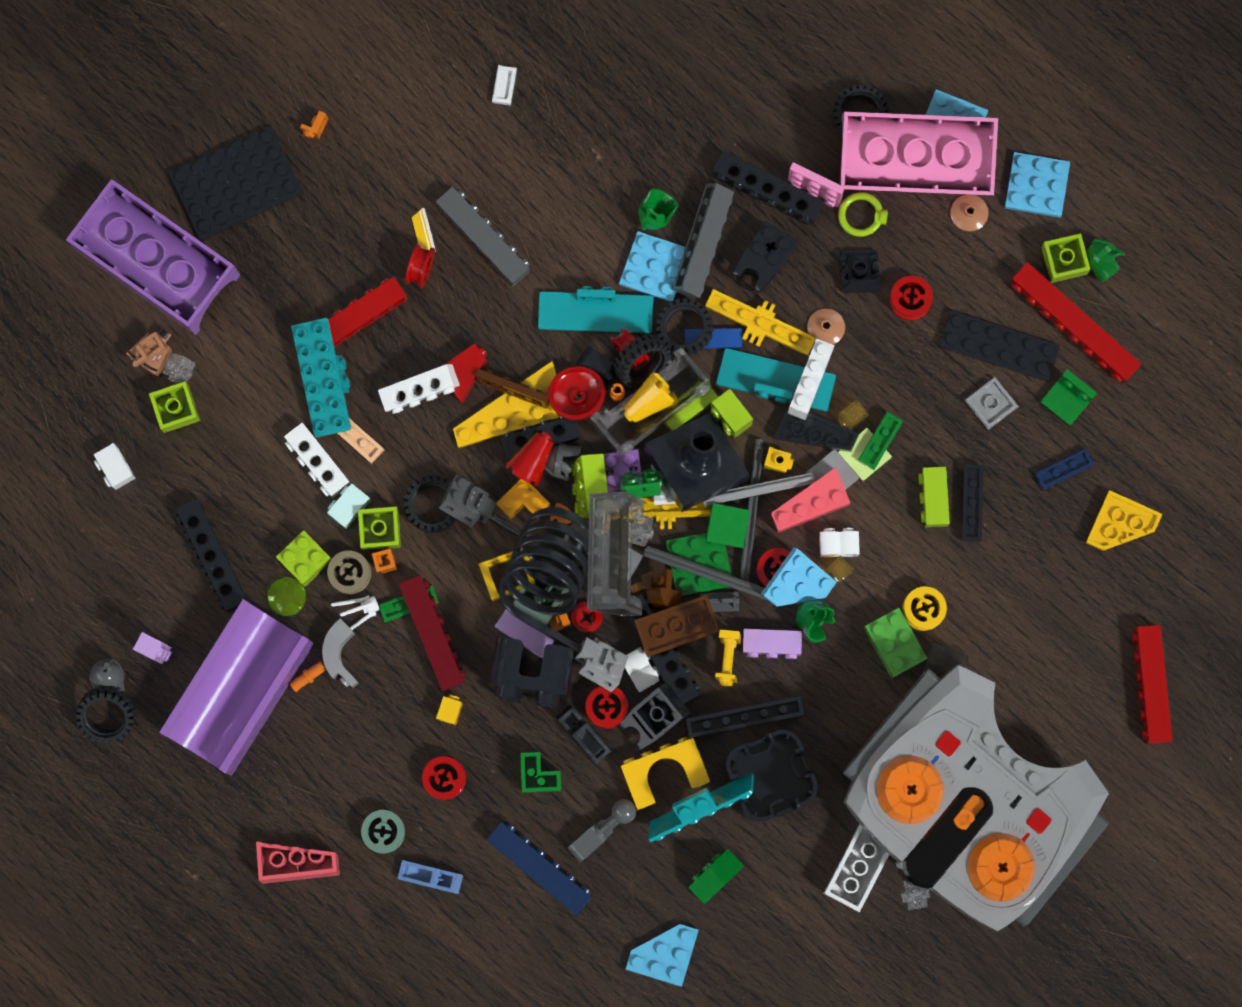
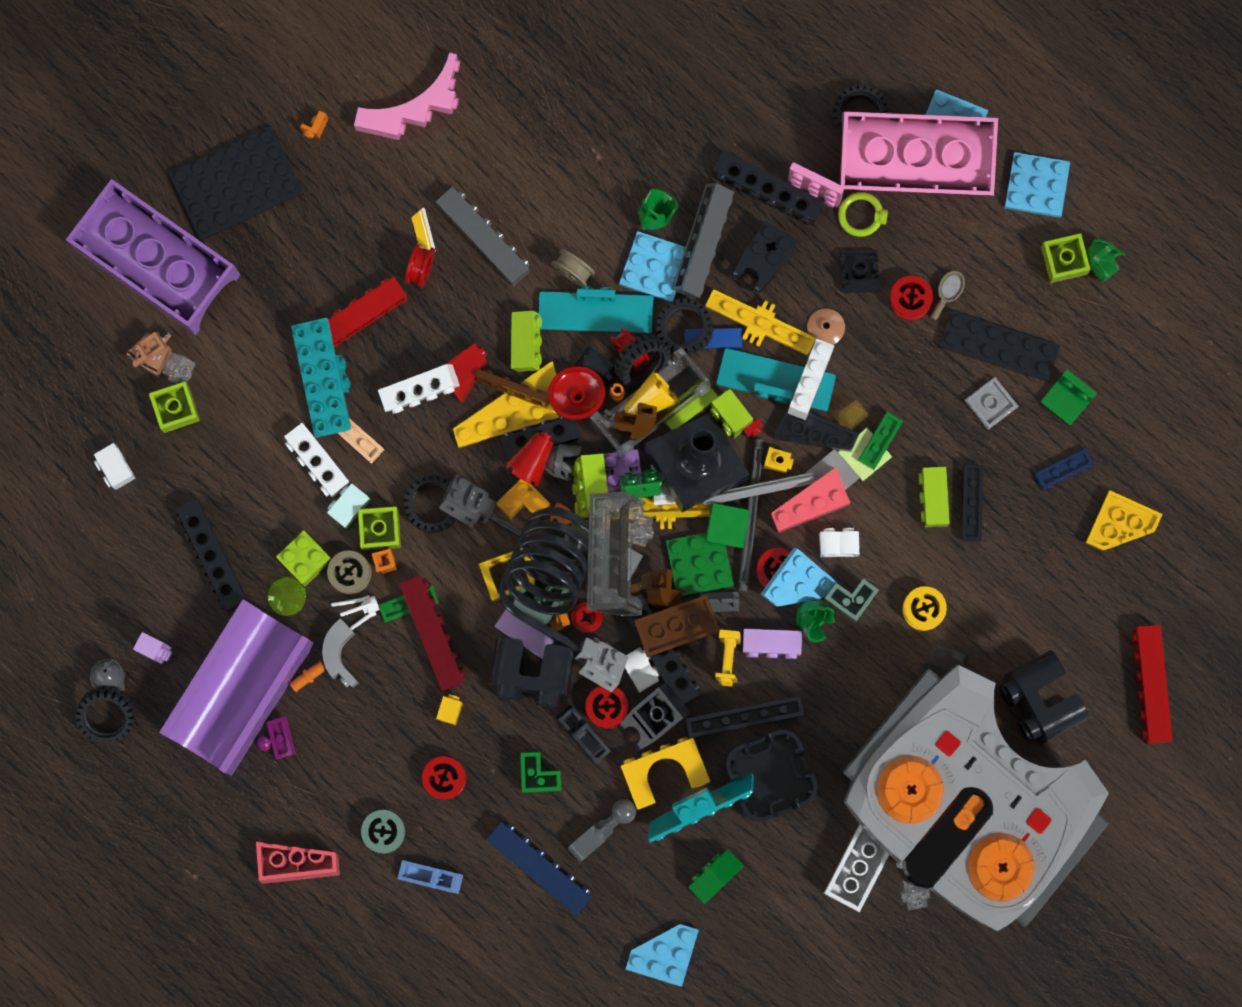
white tile [492,65,517,106] -> none
dark grey axle [644,546,767,600] -> none
clear yellow brick [825,555,854,585] -> none
bright green brick [864,608,928,679] -> none
nougat dish [950,194,988,232] -> none
red brick [1010,262,1141,384] -> none
none -> magenta plate [257,717,296,760]
none -> bright pink arch [354,53,460,140]
none -> lime brick [511,311,542,372]
none -> dark tan wheel [551,249,595,287]
none -> reddish brown brick [613,403,657,439]
none -> red plate [743,418,763,439]
none -> sand green brick [824,579,879,623]
none -> dark tan piece [930,271,965,321]
none -> black piece [999,650,1089,744]

